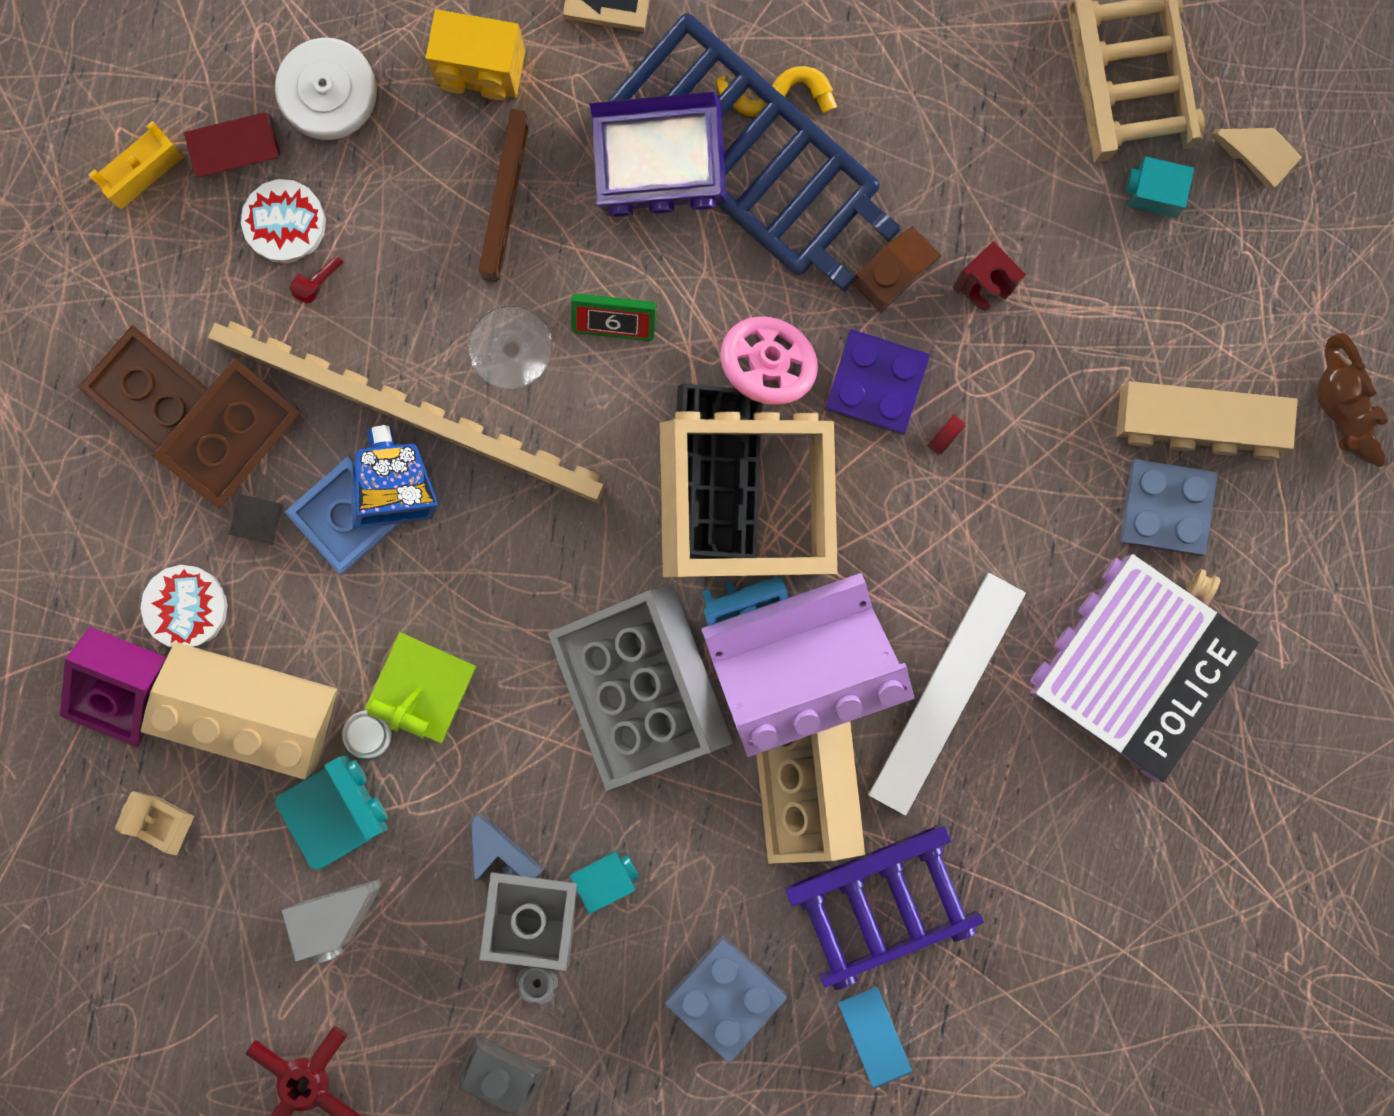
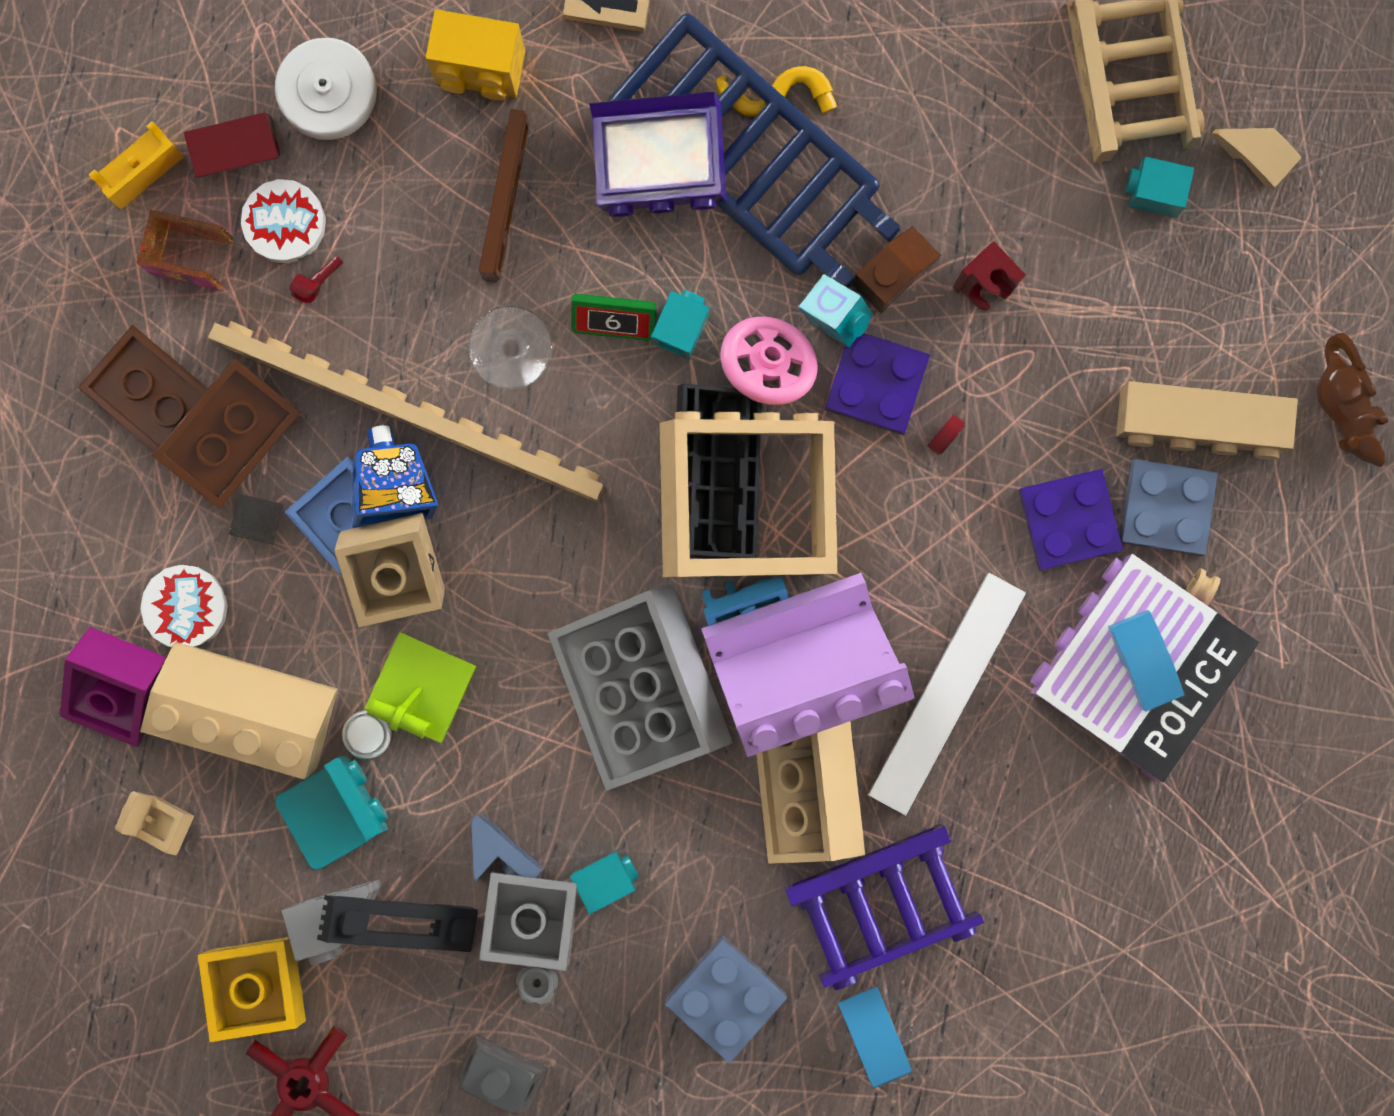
none -> clear orange piece [137,209,233,290]
none -> yellow brick [198,937,306,1042]
none -> black container [317,895,478,952]
none -> tan brick [334,513,445,627]
none -> teal brick [651,290,710,360]
none -> brick [799,274,874,348]
none -> dark purple plate [1018,469,1123,571]
none -> dark azure slope [1108,610,1185,712]

